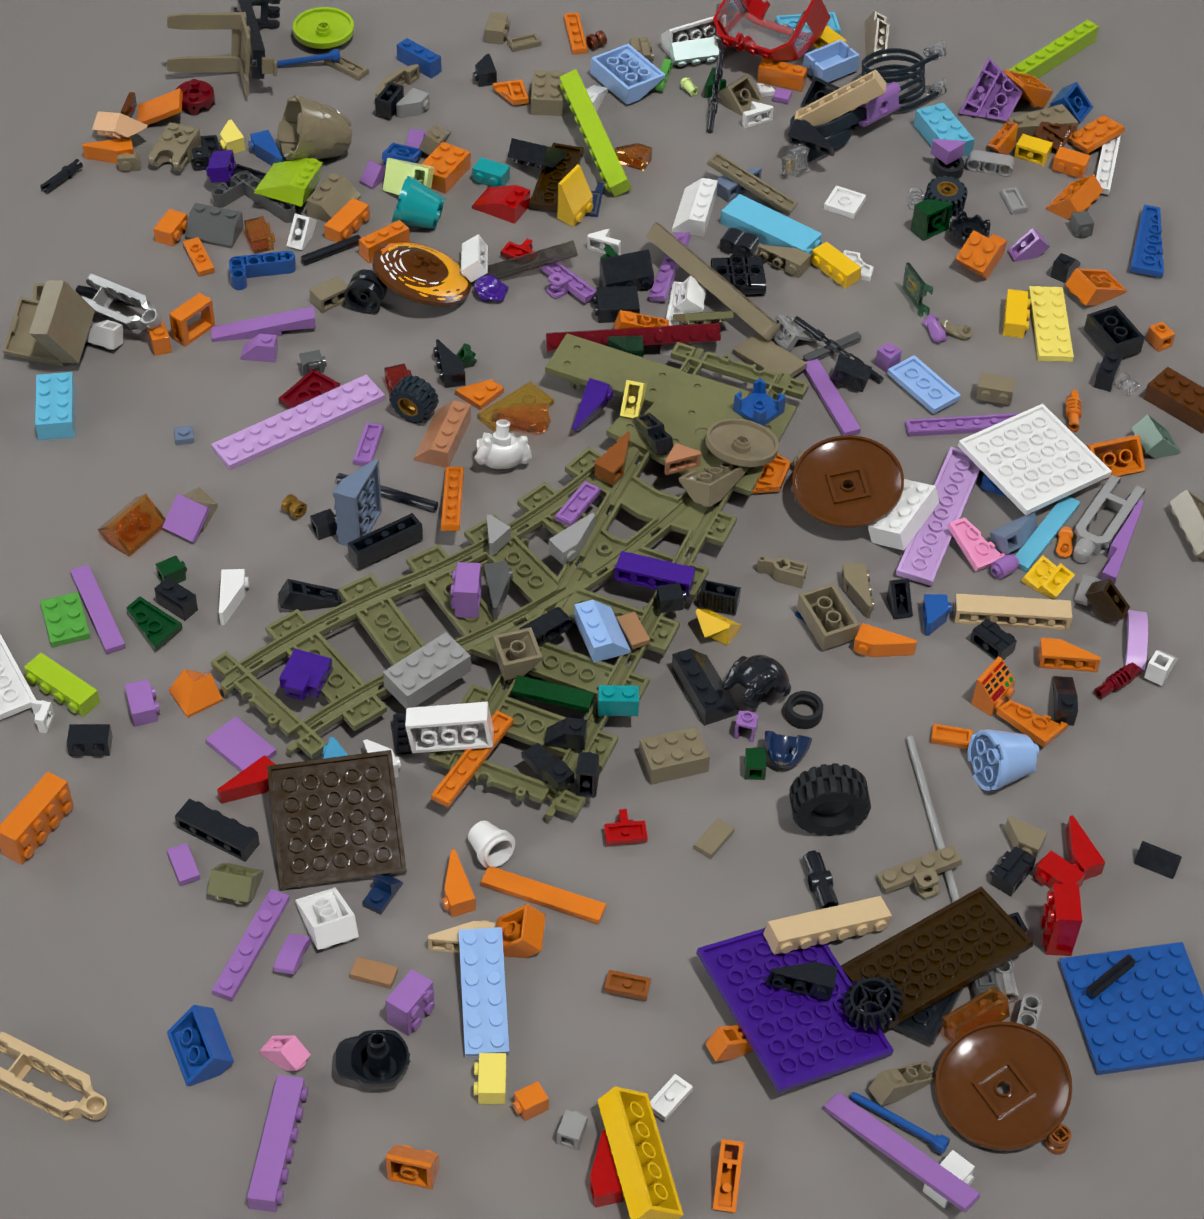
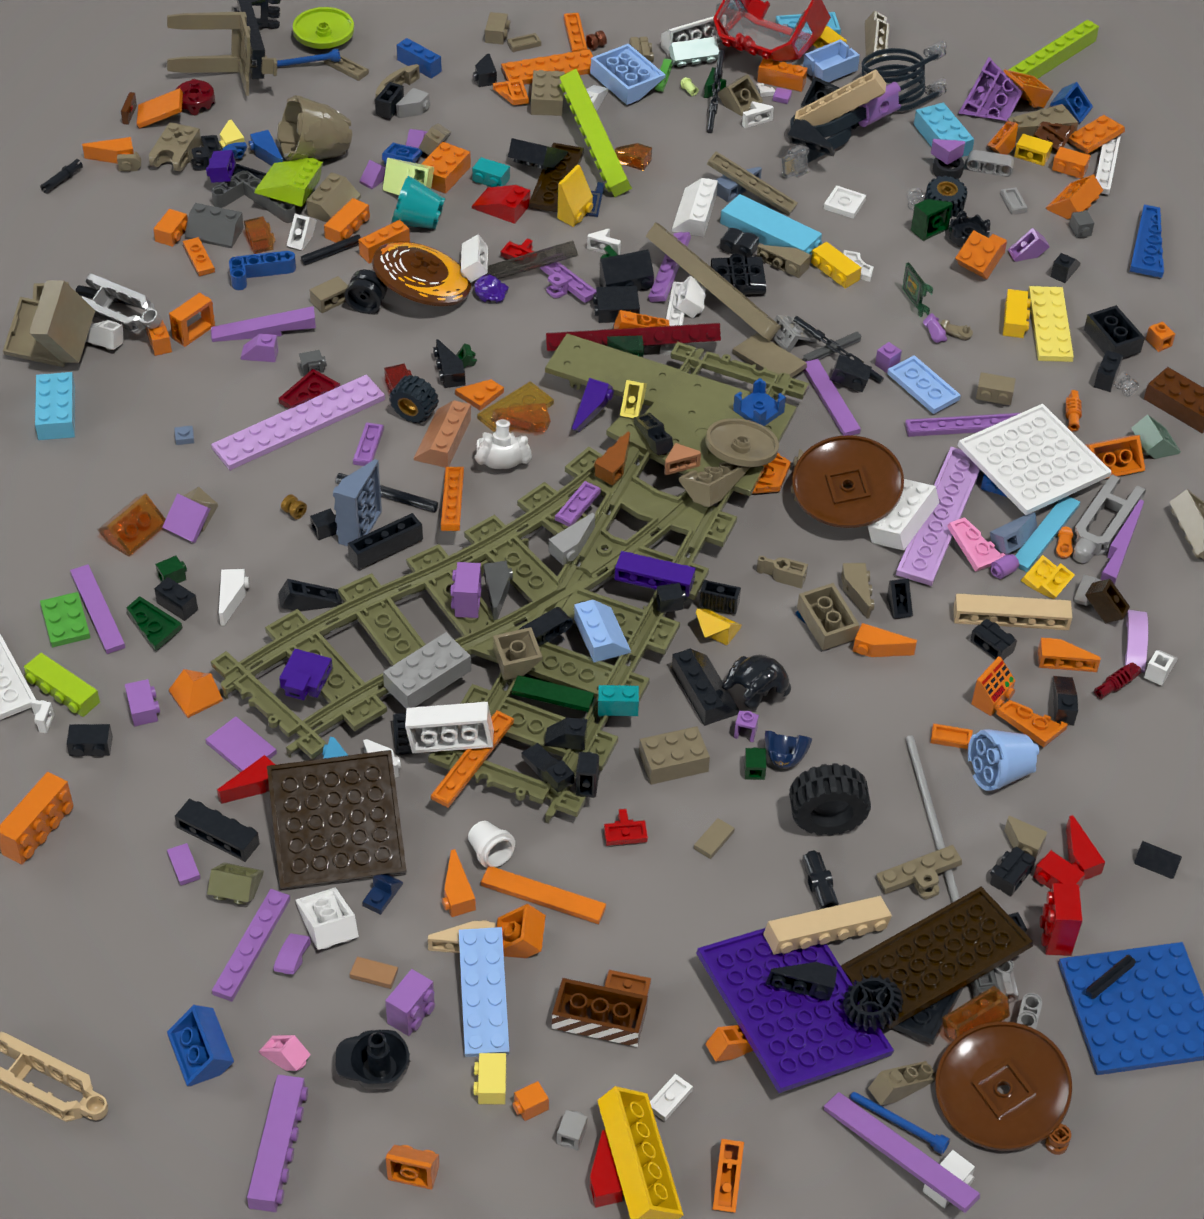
light nougat slope [92,111,147,139] -> none
light grey slope [486,514,511,556] -> none
medium nougat tile [617,611,650,649] -> none
olive plate [673,311,734,324] -> none
black tyre [785,691,824,729] -> none
blue slope [922,594,952,636] -> none
orange slope [1065,268,1127,306] -> none
none -> blue slope [222,142,248,159]
none -> orange plate [501,49,593,85]
none -> reddish brown brick [552,978,648,1047]

